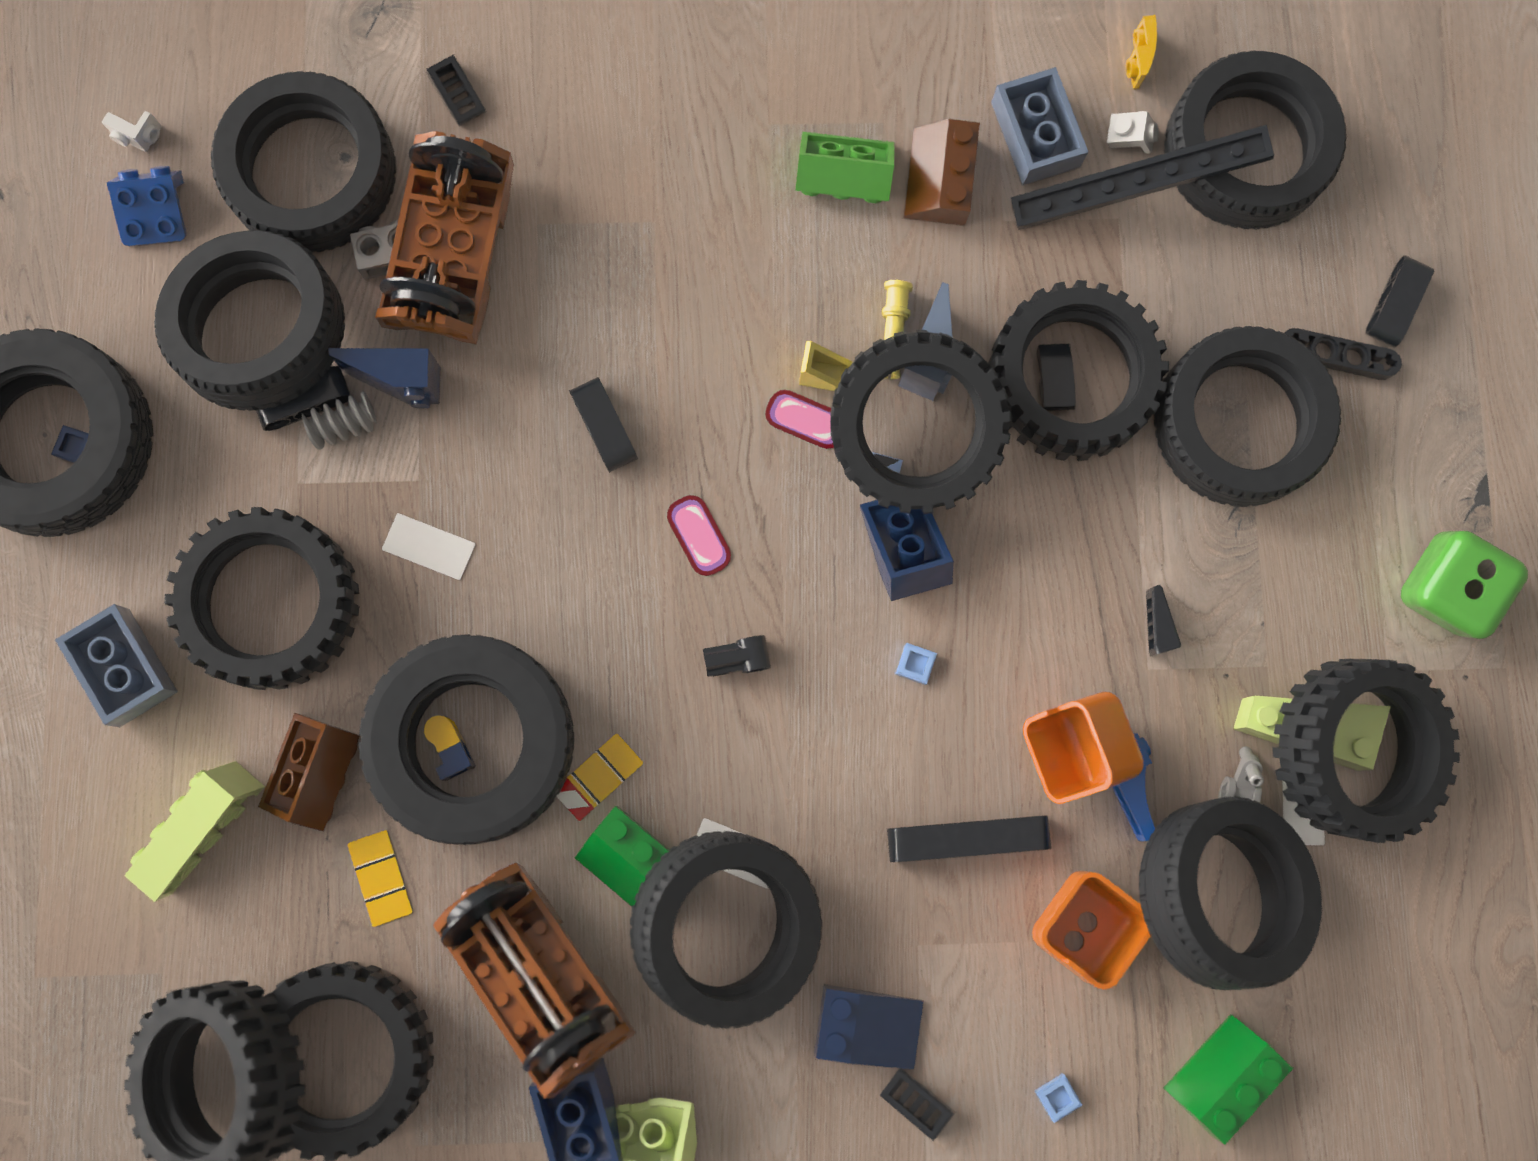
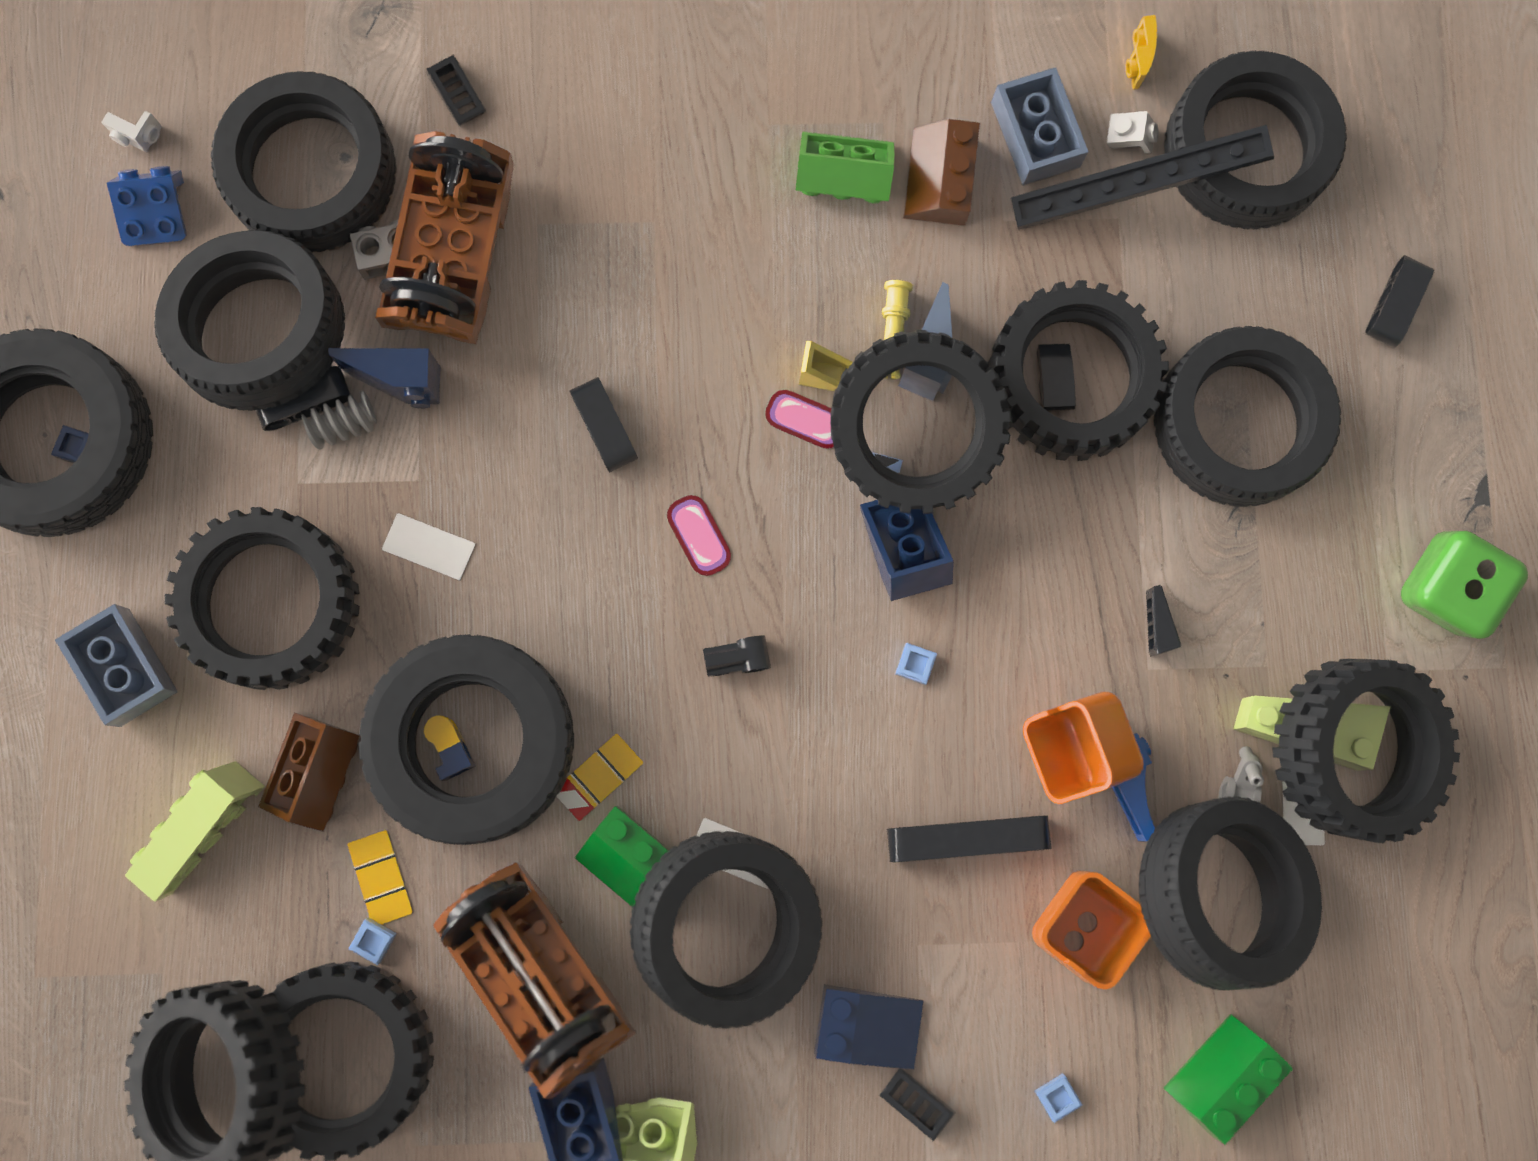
black beam [1284,328,1402,380] -> none
none -> light blue tile [349,917,397,965]

